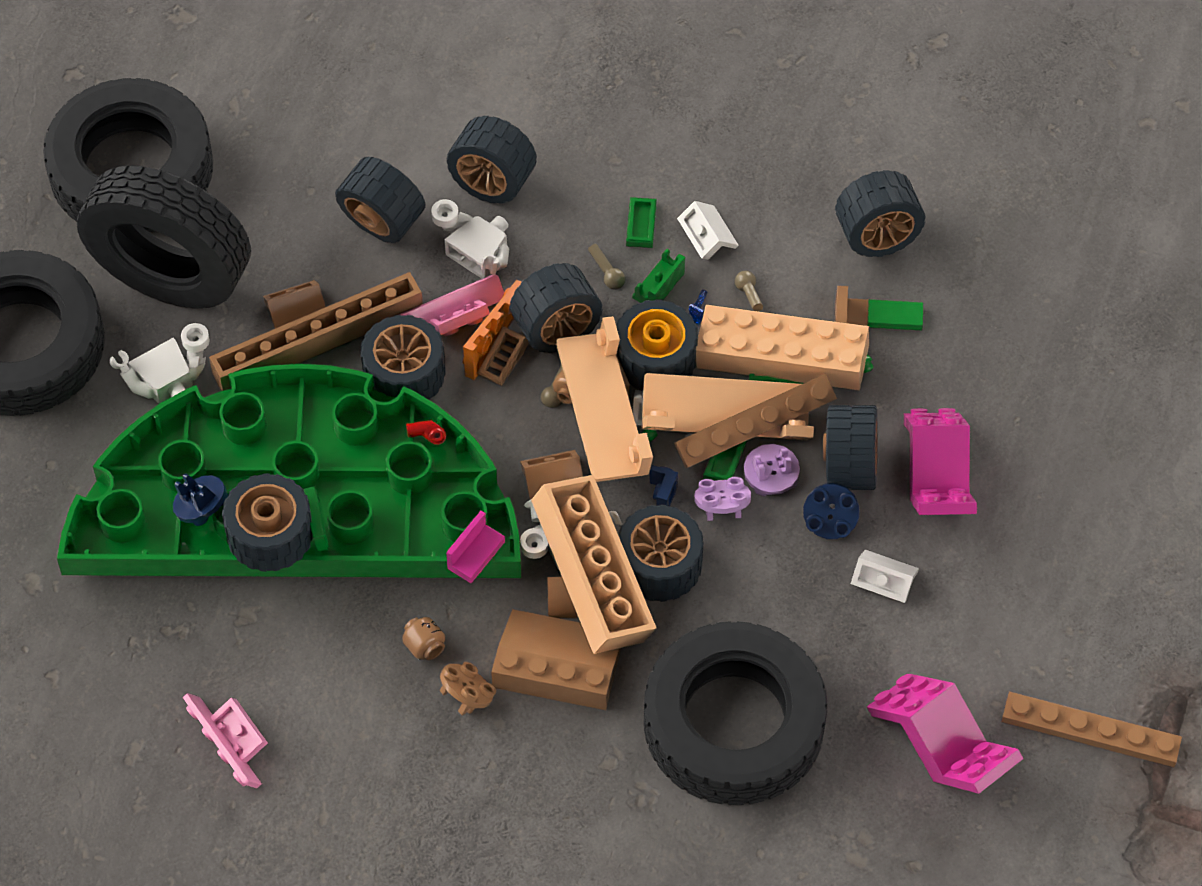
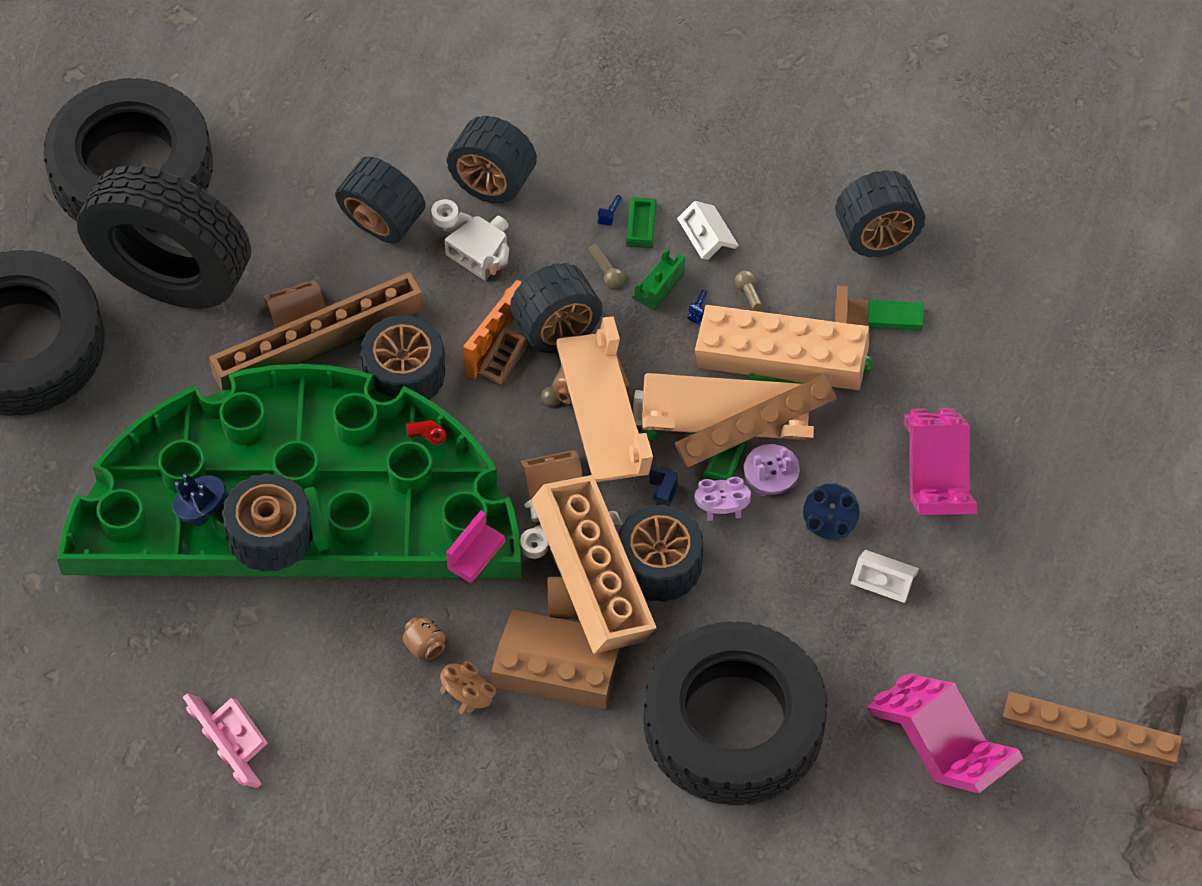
white torso [110,323,210,403] -> none
bright pink bracket [399,274,504,336] -> none
black wheel [617,299,698,391] -> none
black wheel [823,405,878,490] -> none
none -> clear blue hand [597,195,622,225]

